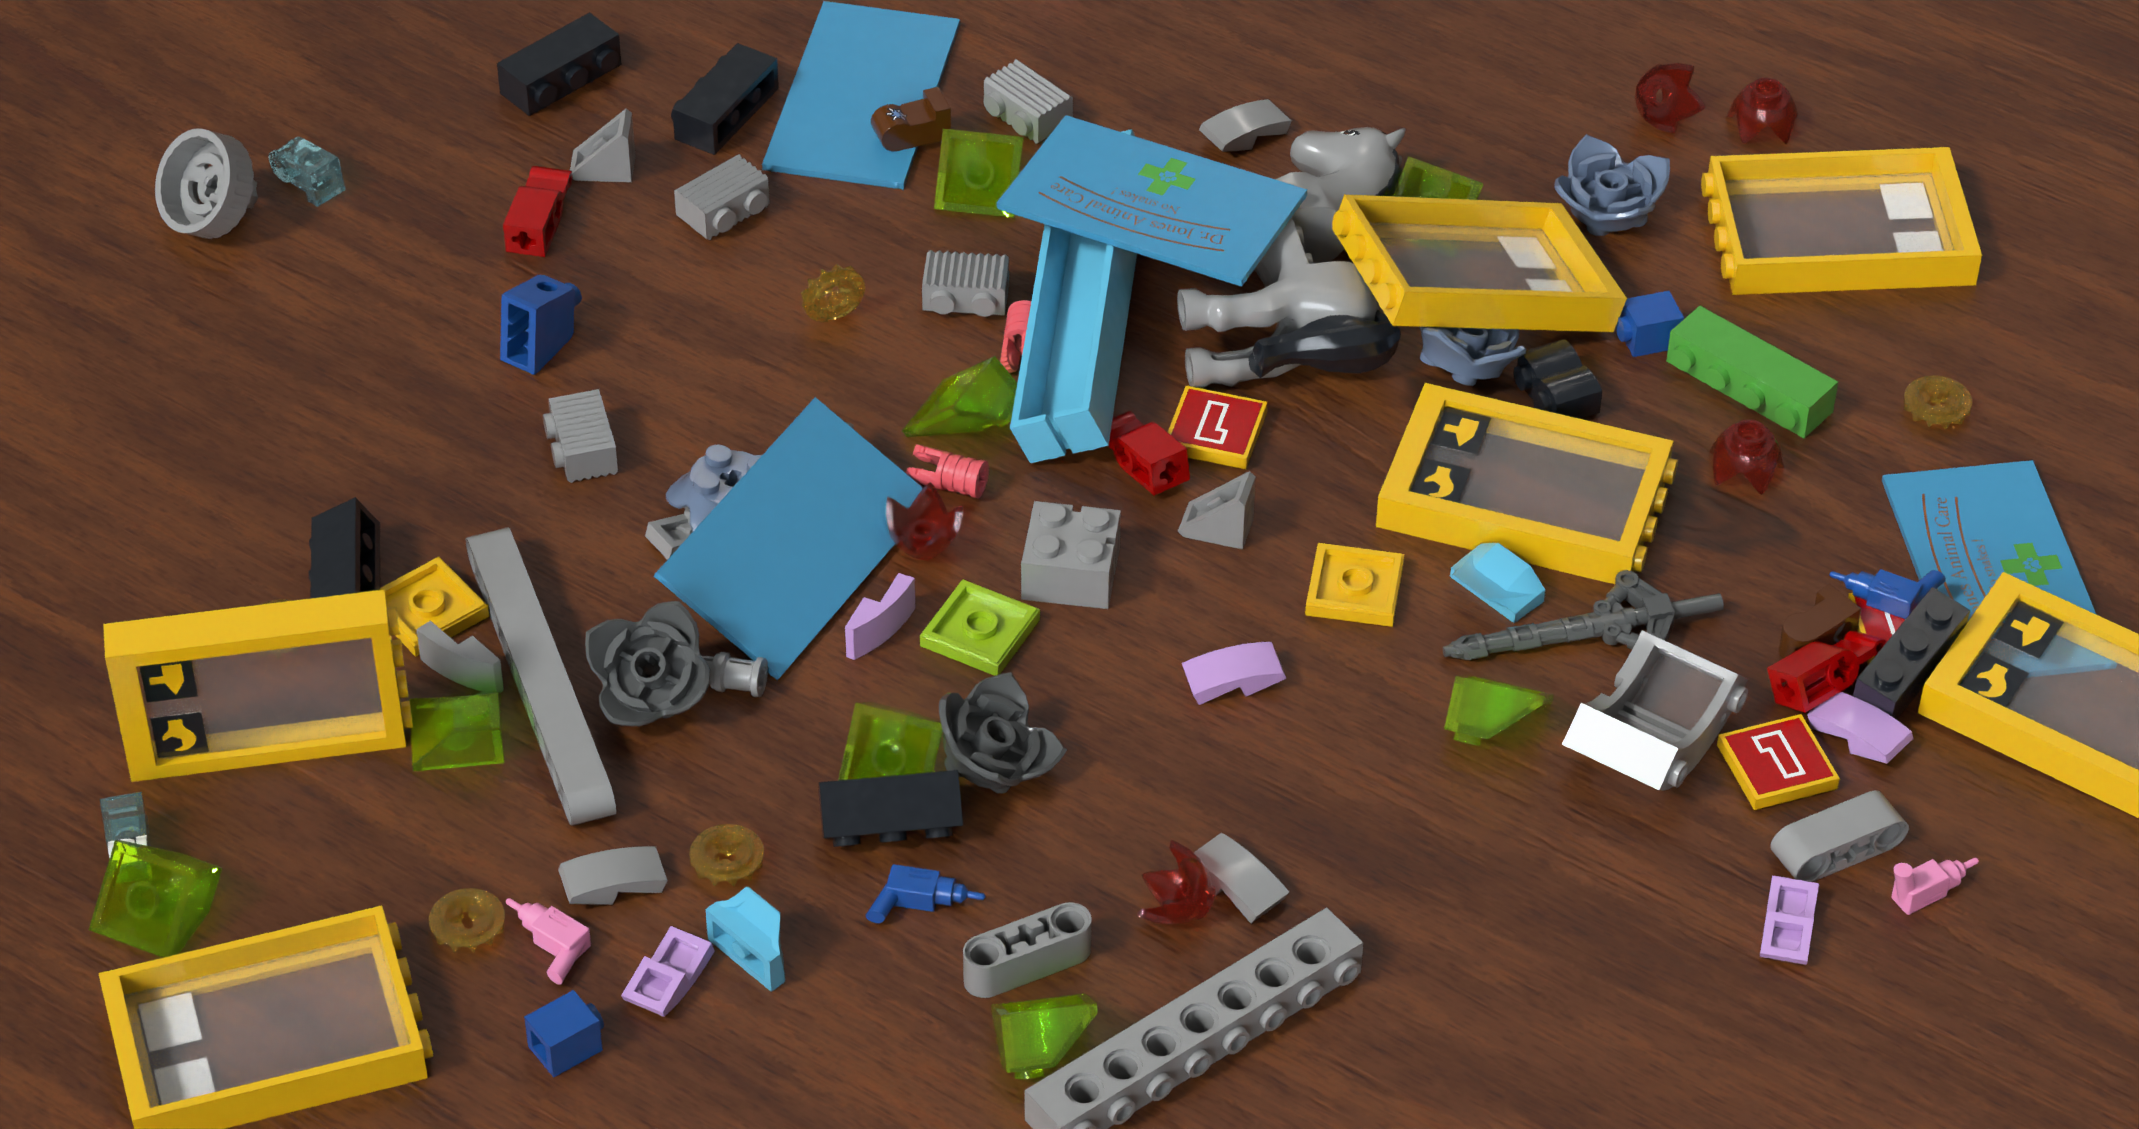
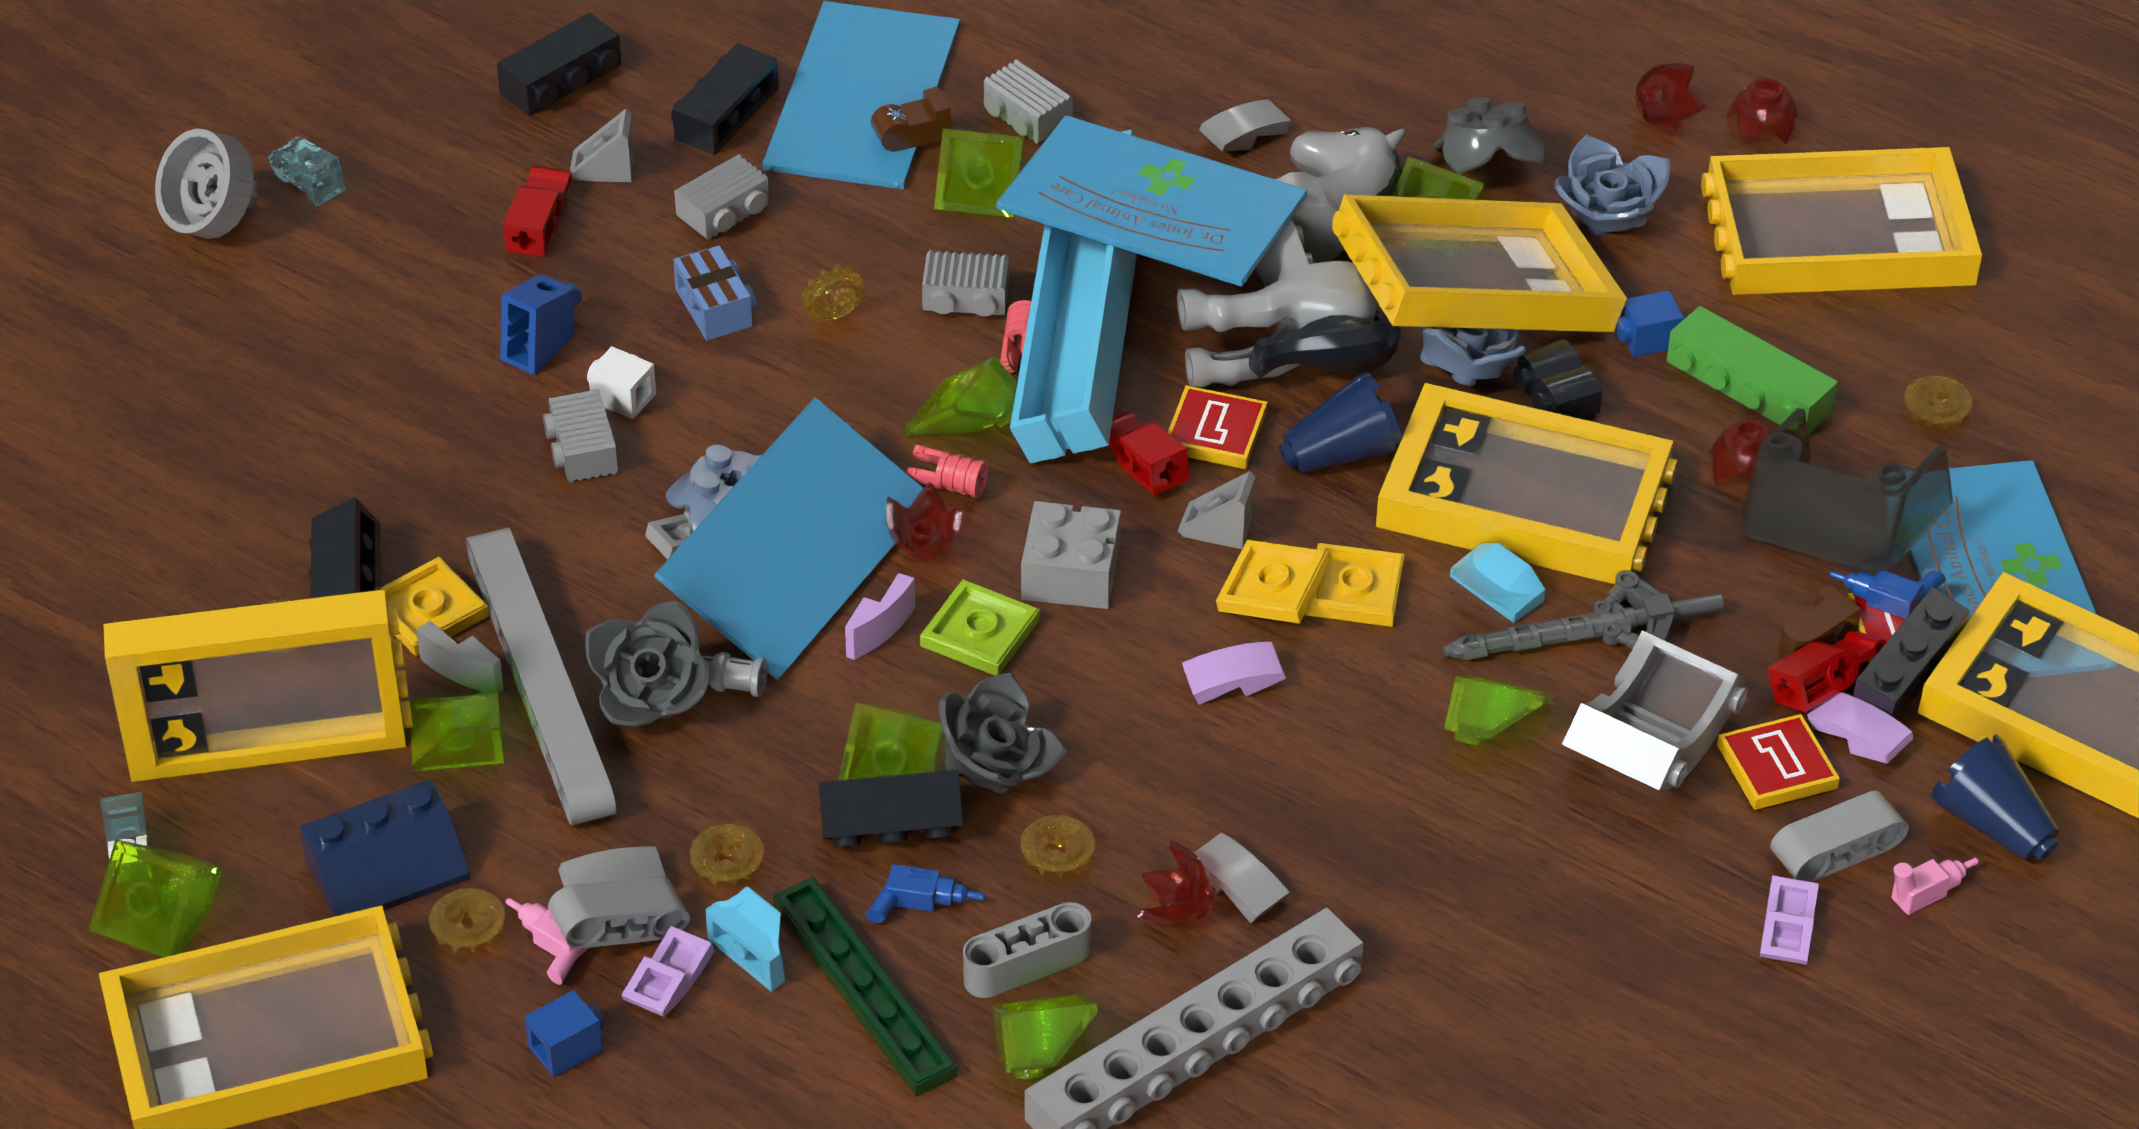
none -> dark blue slope [300,779,470,917]
none -> light grey beam [548,877,690,949]
none -> white brick [587,346,656,419]
none -> medium blue brick [673,245,756,341]
none -> dark green tile [773,876,957,1097]
none -> clear yellow gear [1021,815,1095,879]
none -> yellow tile [1216,540,1330,624]
none -> dark blue cone [1279,372,1402,473]
none -> dark grey brick [1433,97,1544,175]
none -> clear smoke windscreen [1742,408,1954,572]
none -> dark blue cone [1931,734,2059,861]

